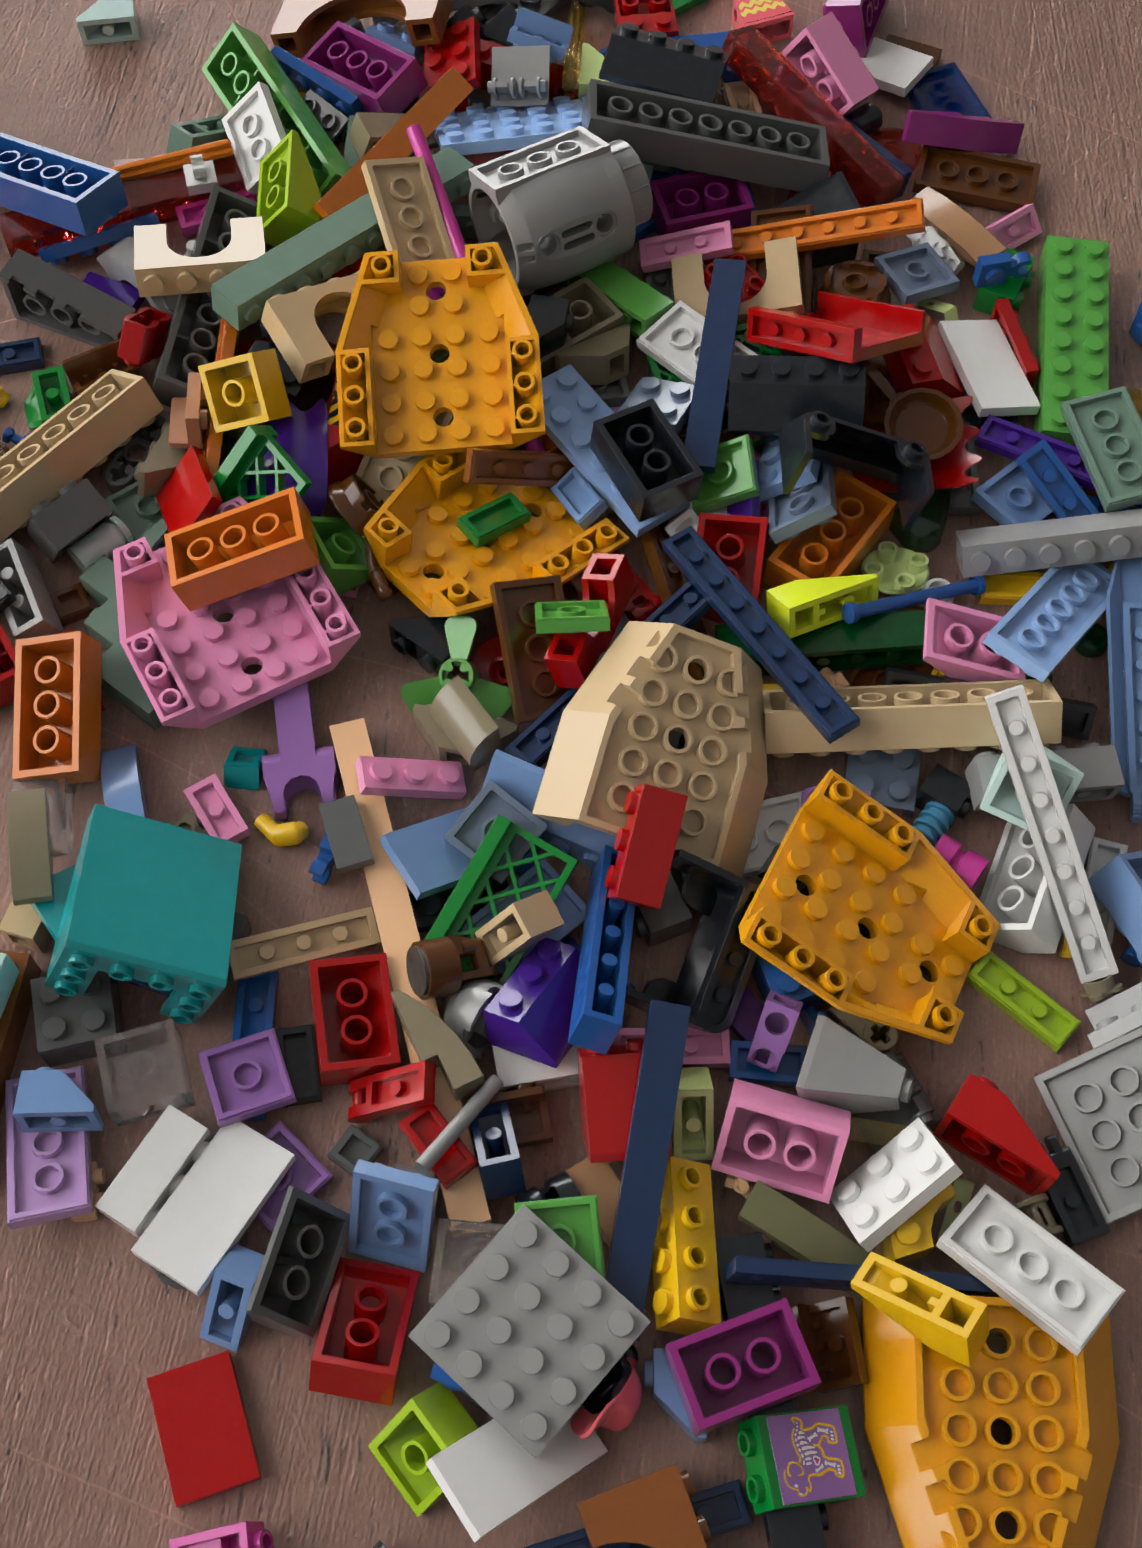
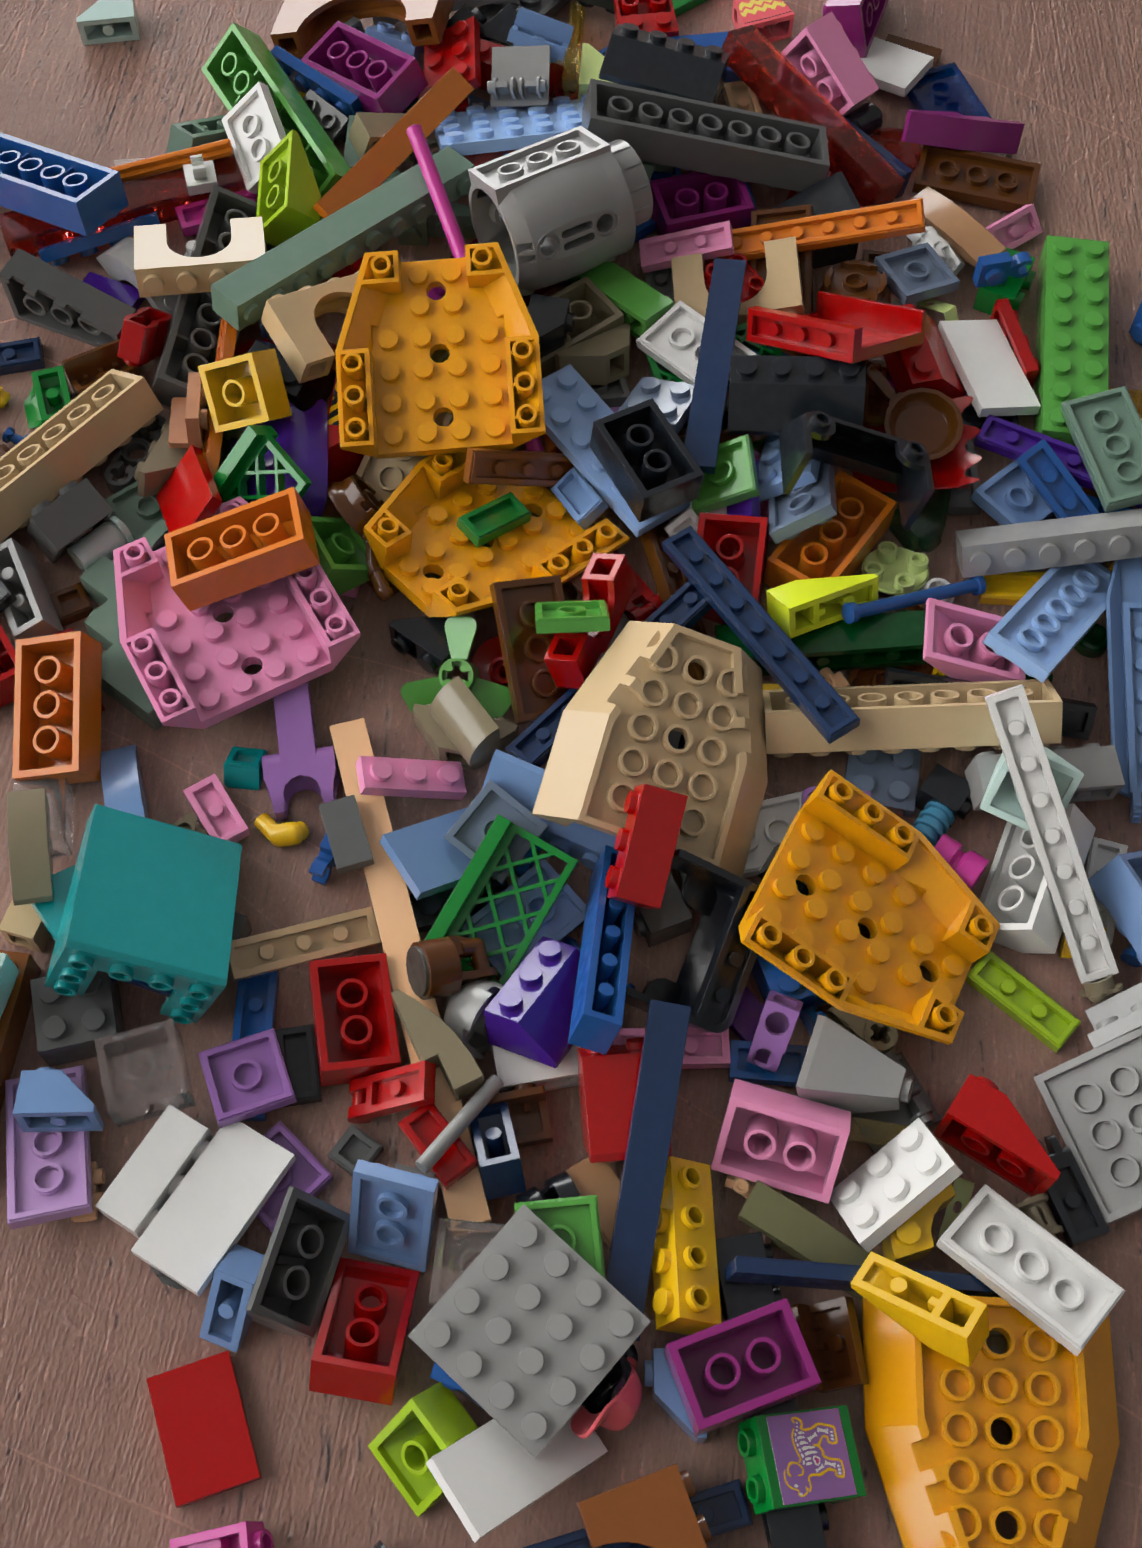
tan plate [361,156,455,262] -> none
tan slope [475,890,565,966] -> none
yellowish green slope [672,1067,714,1161] -> none

